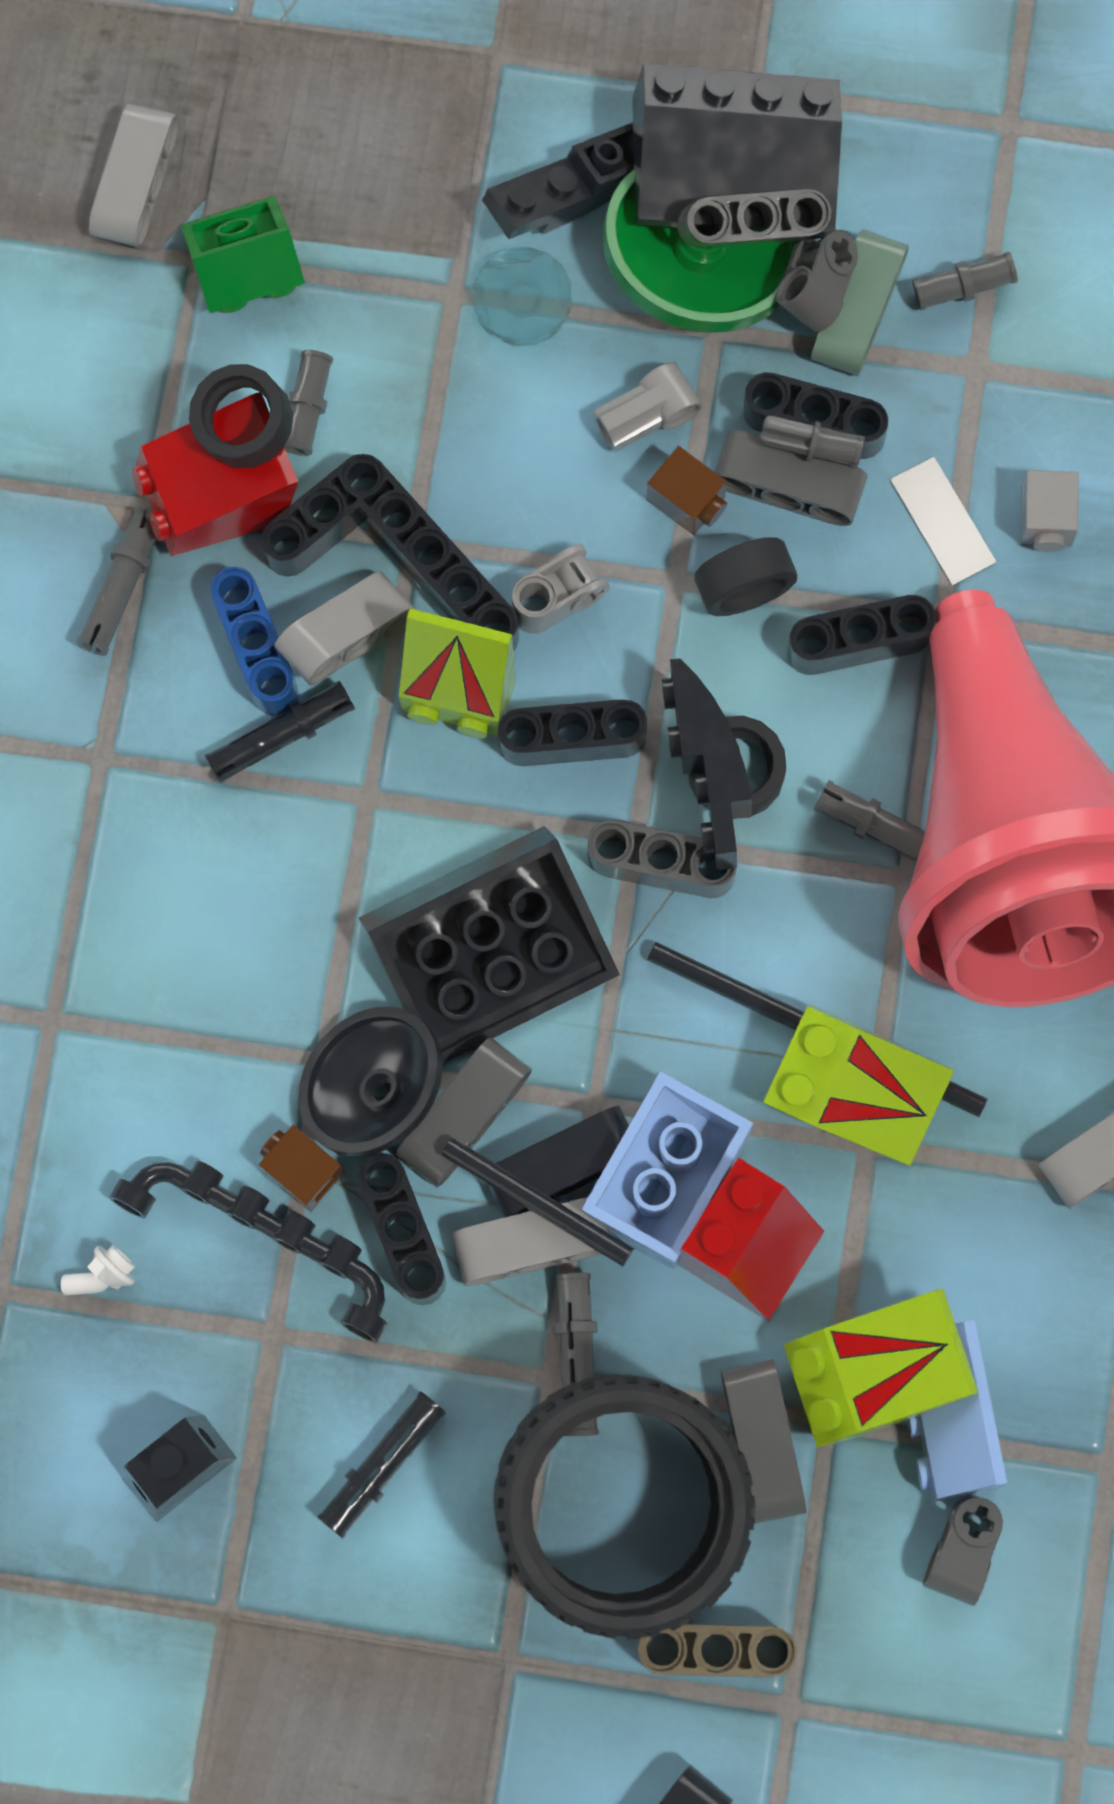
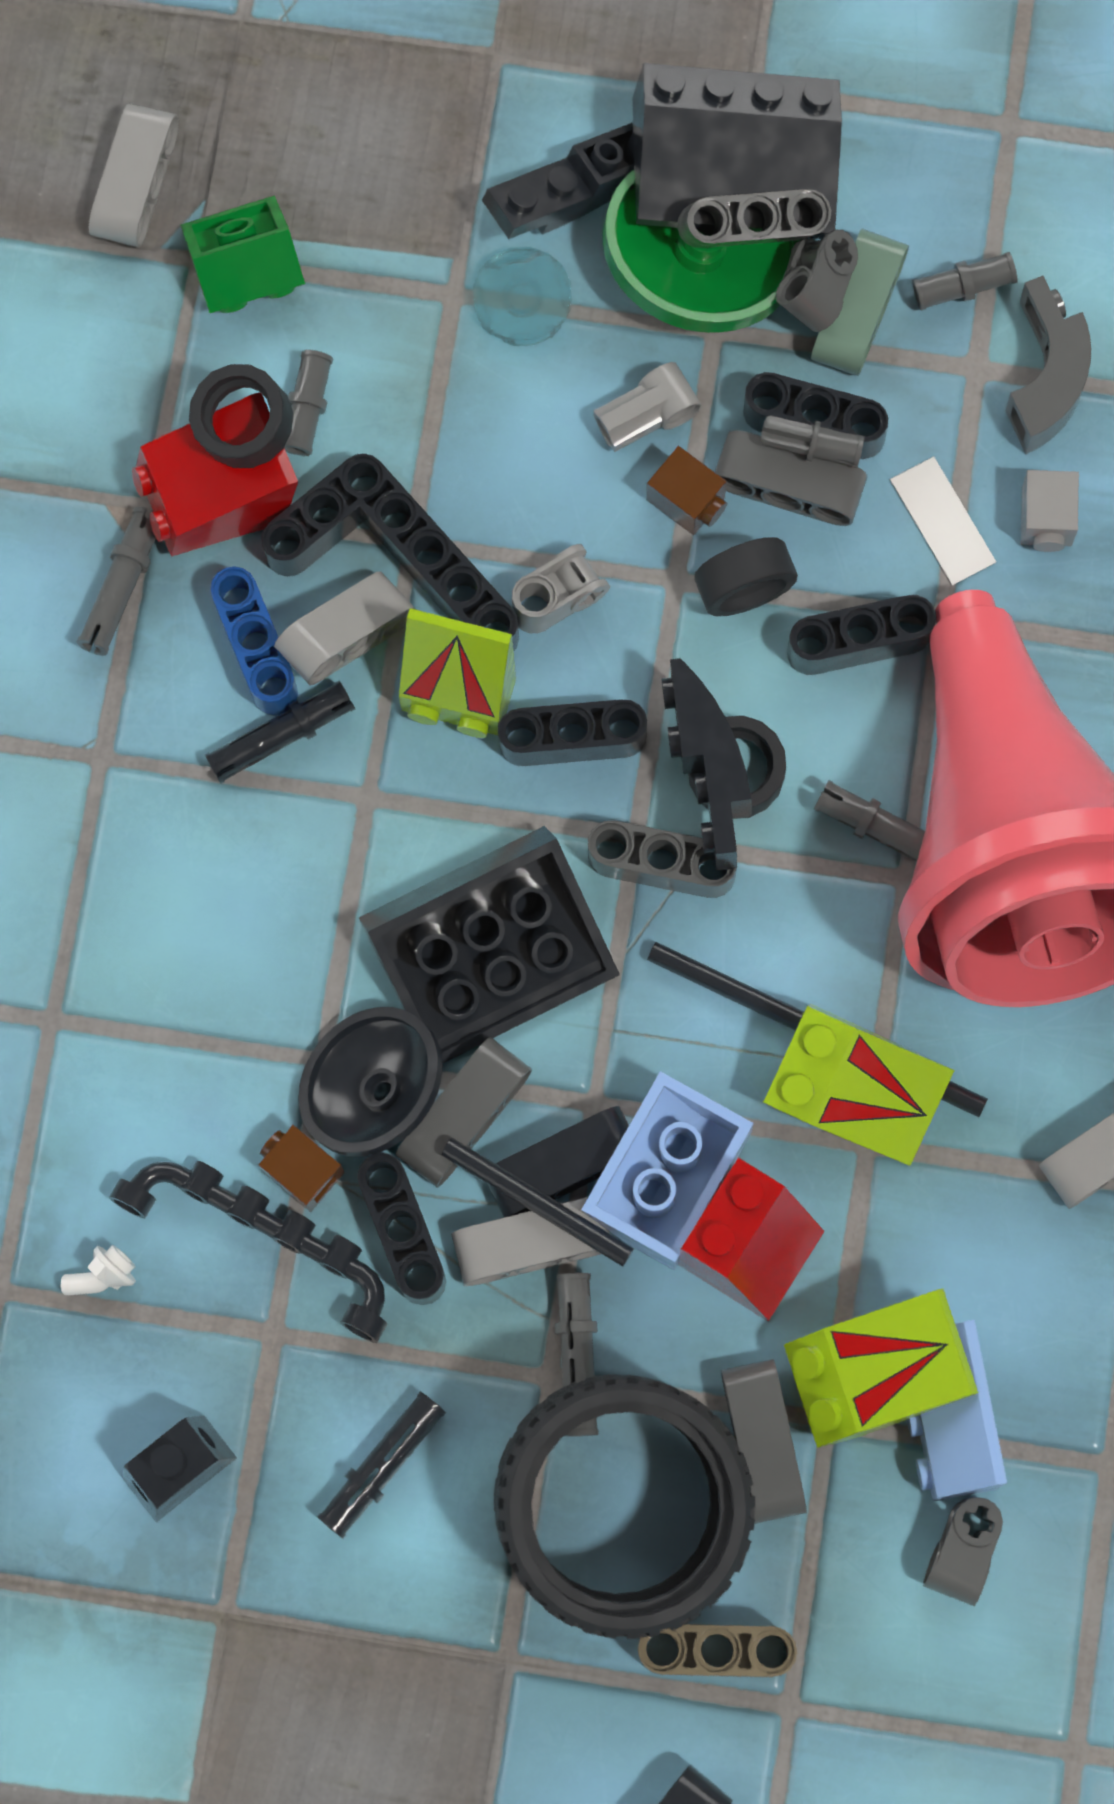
none -> dark grey arch [1005,275,1091,454]

